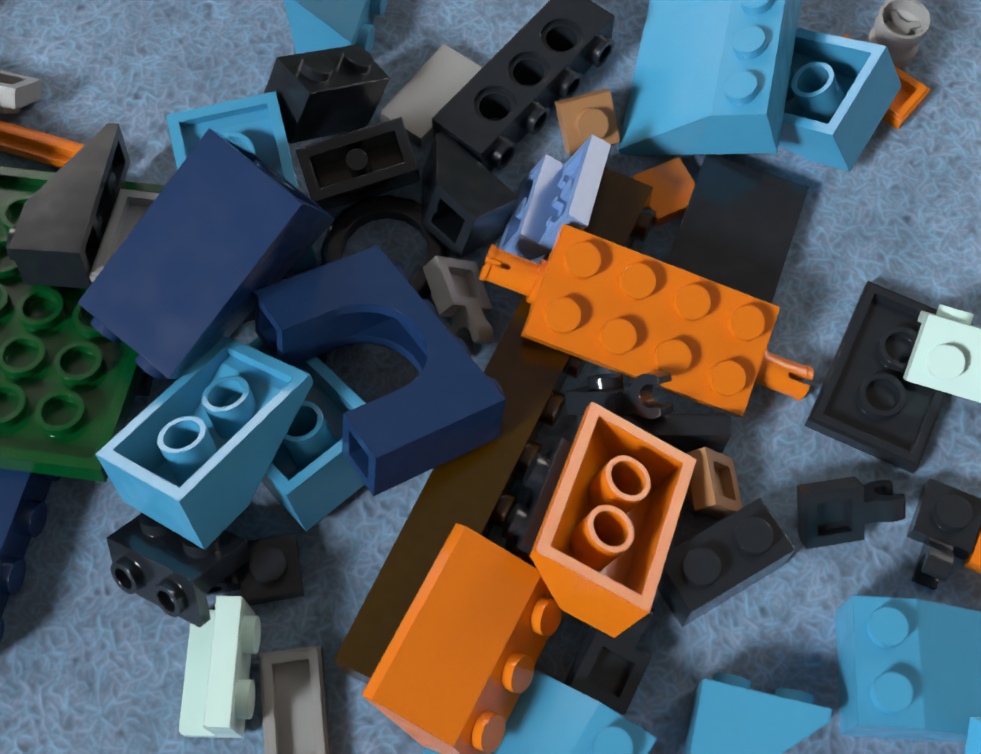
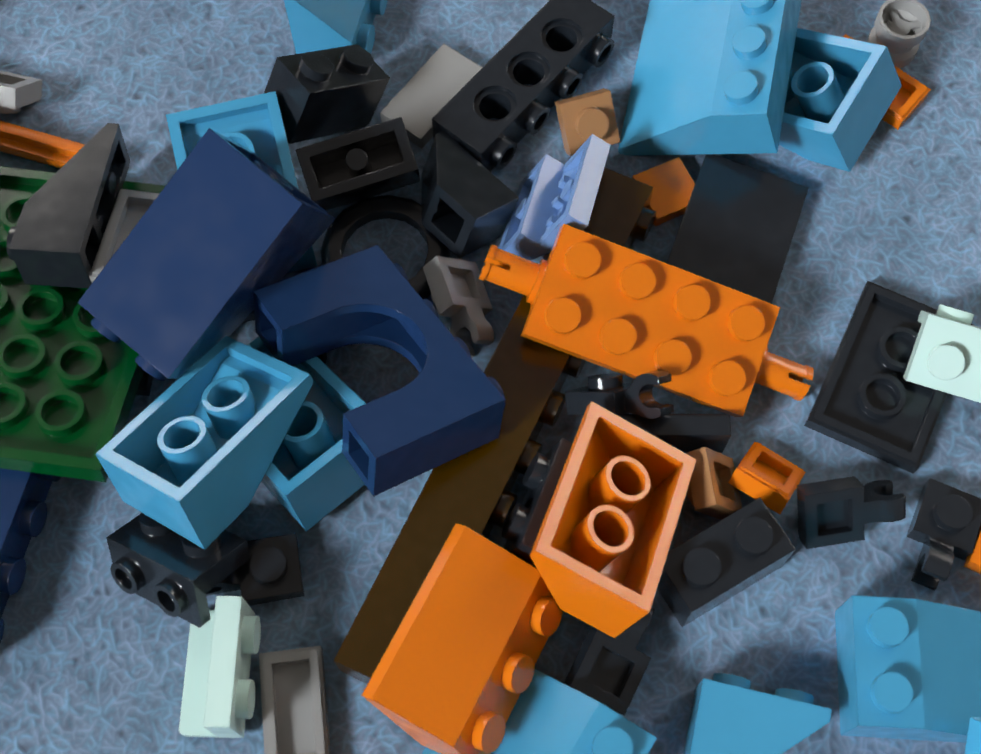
none -> orange tile [728,442,806,515]

